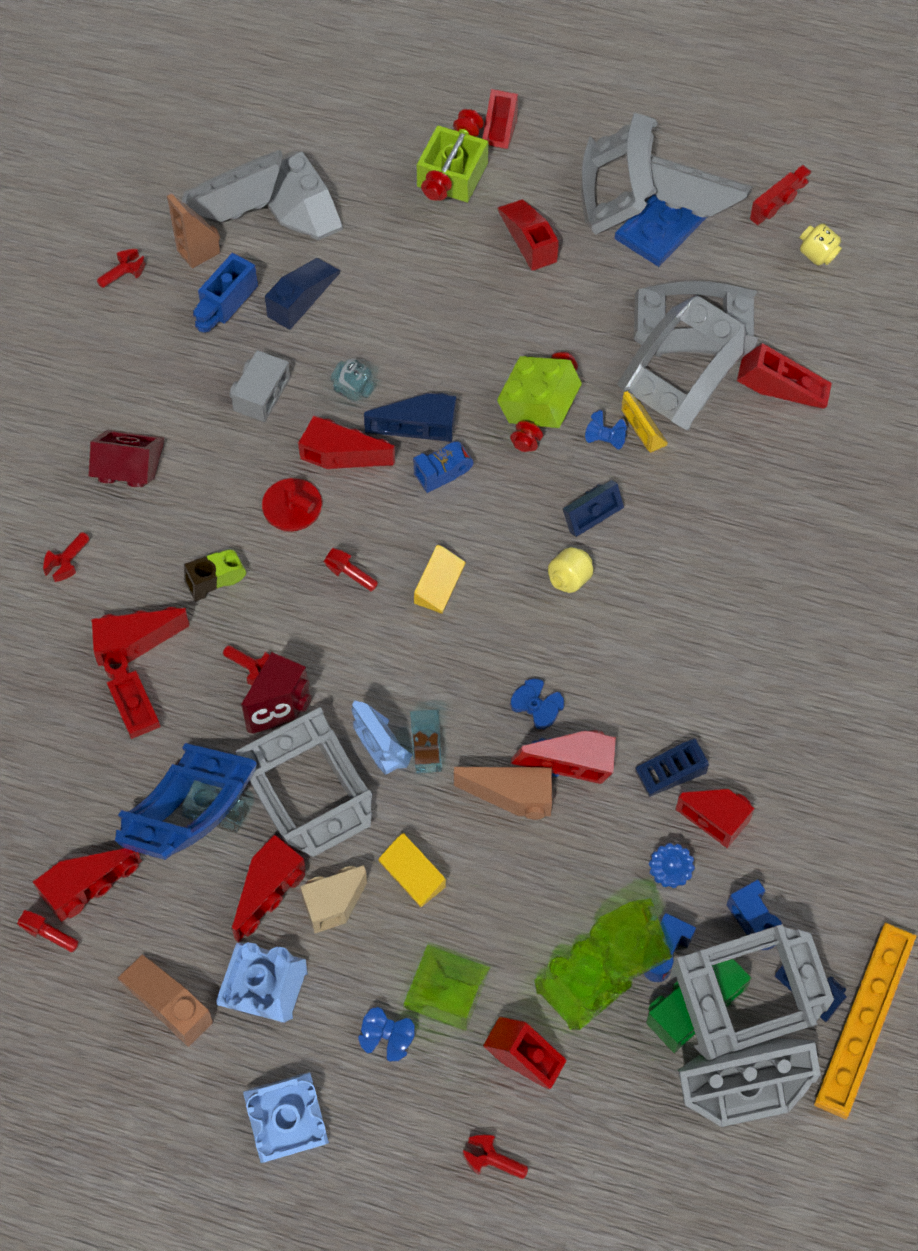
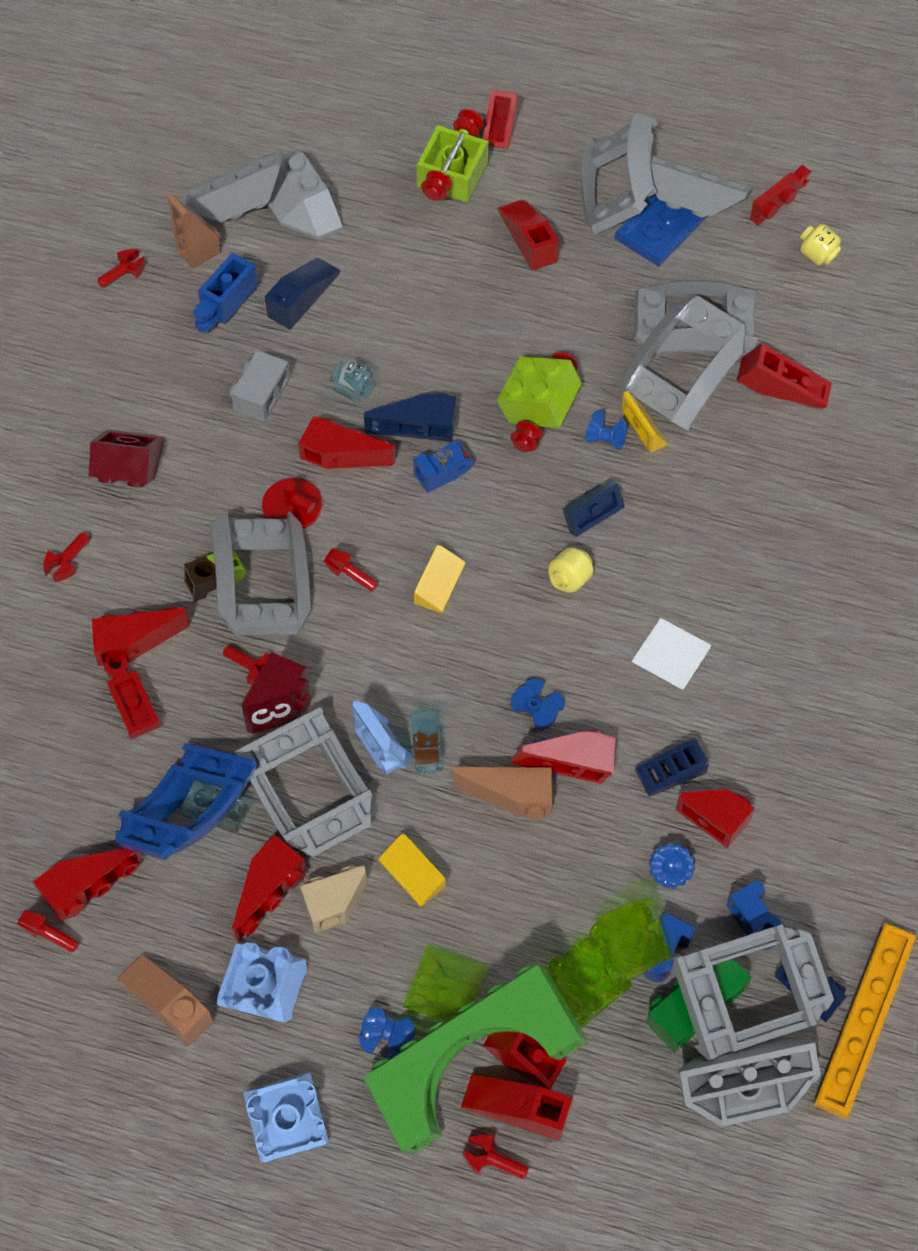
none -> light grey wedge [210,511,310,636]
none -> bright green arch [363,964,589,1154]
none -> red slope [461,1074,573,1141]
none -> white sticker [631,618,712,690]

